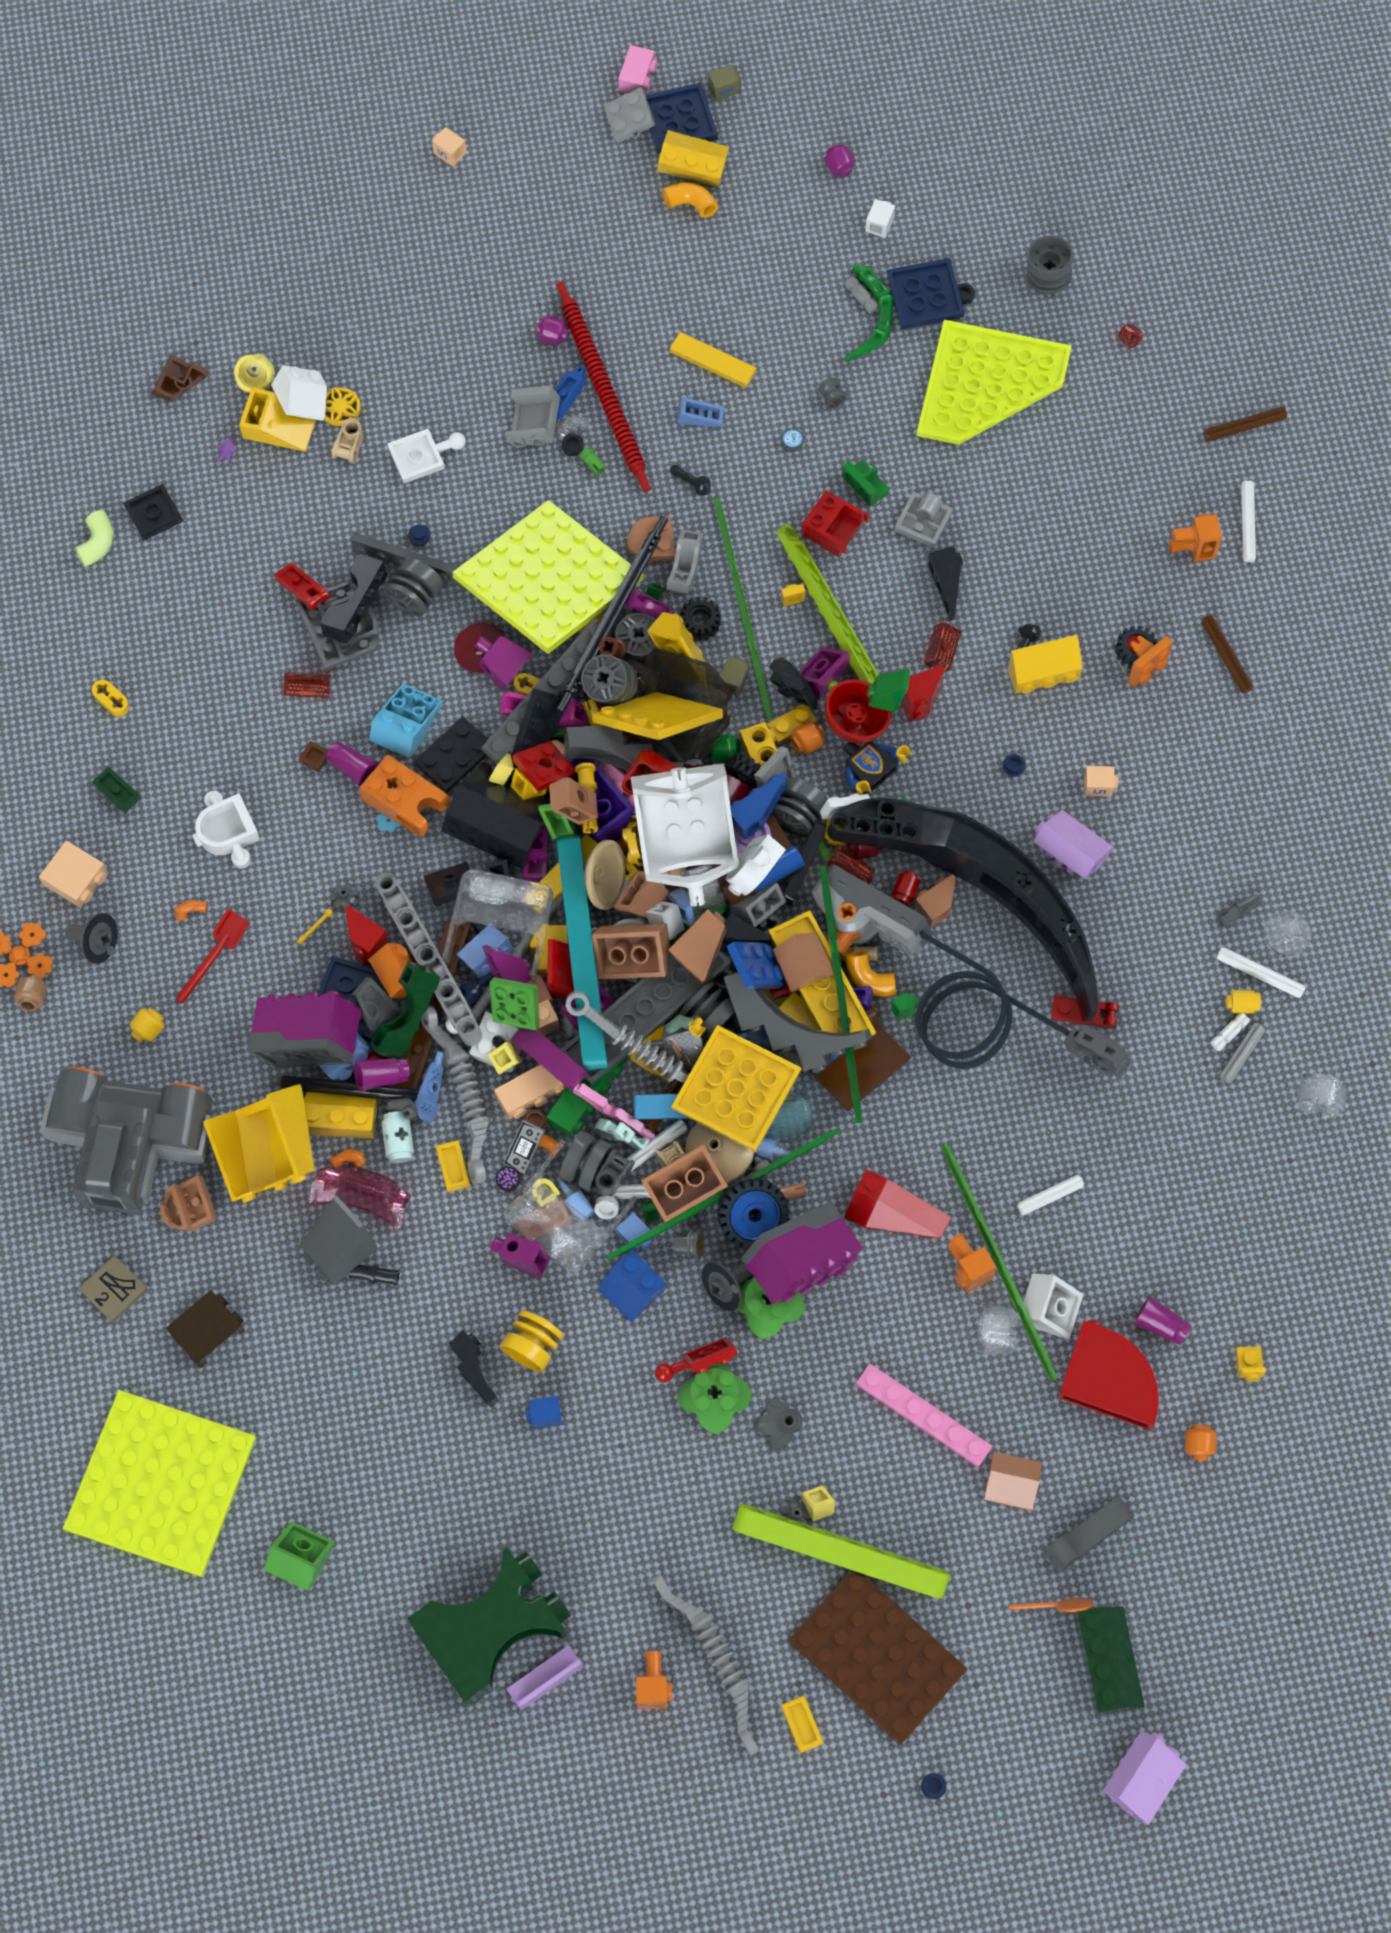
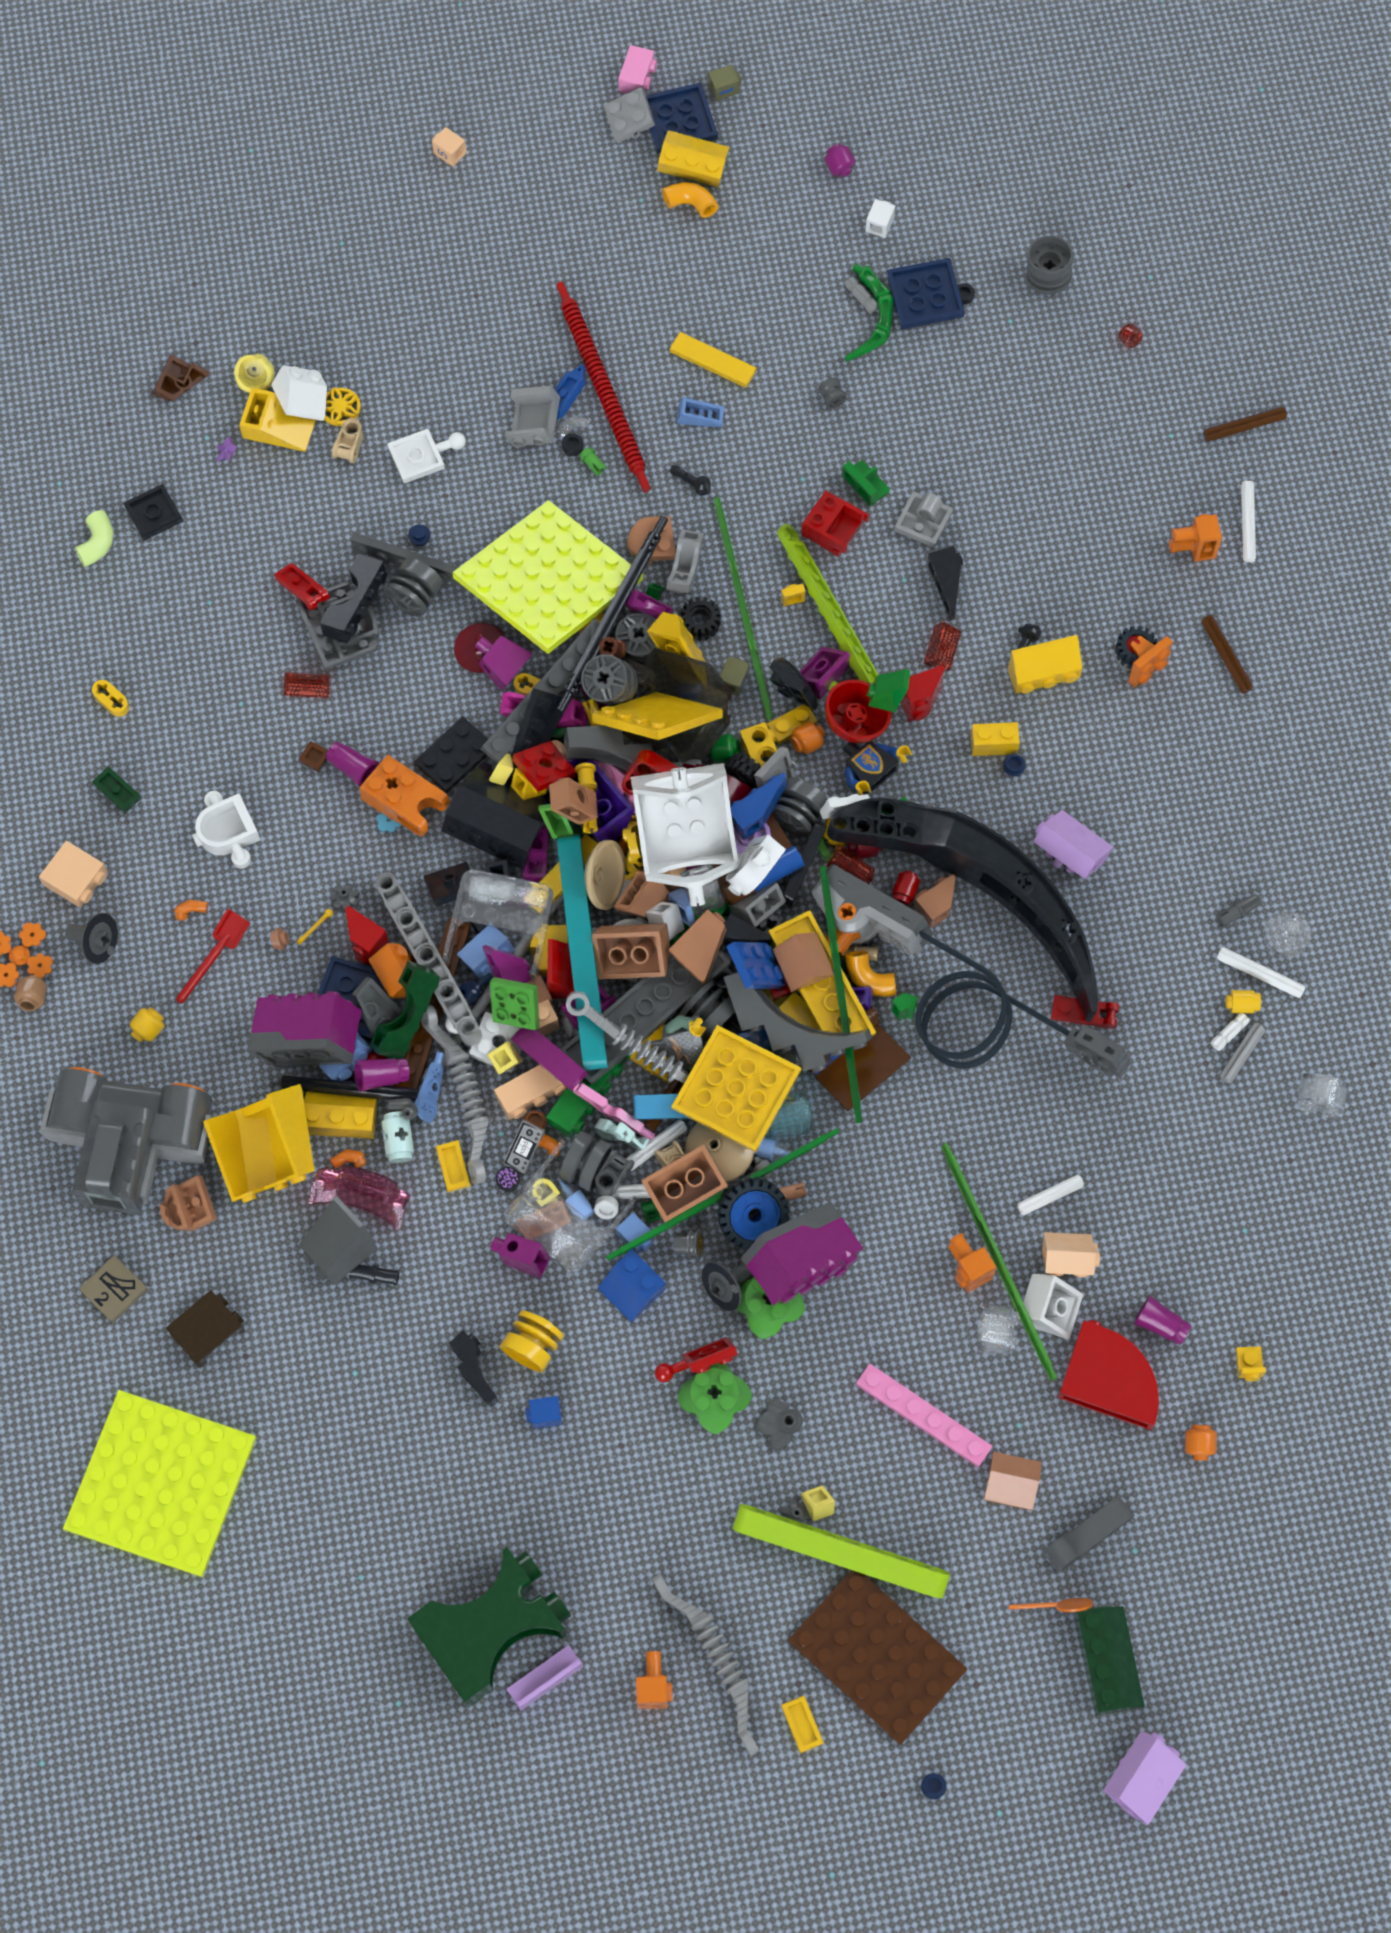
bright green slope [264,1521,335,1591] -> none
medium azure slope [369,684,443,758] -> none
magenta head [536,315,569,347] -> none
tile [782,429,804,452] -> none
wedge [844,1169,951,1239] -> none
neon yellow plate [916,320,1072,445] -> none
light nougat brick [1084,766,1118,797] -> none
none -> nougat plate [270,927,289,951]
none -> yellow brick [970,722,1020,756]
none -> light nougat brick [1042,1232,1100,1277]

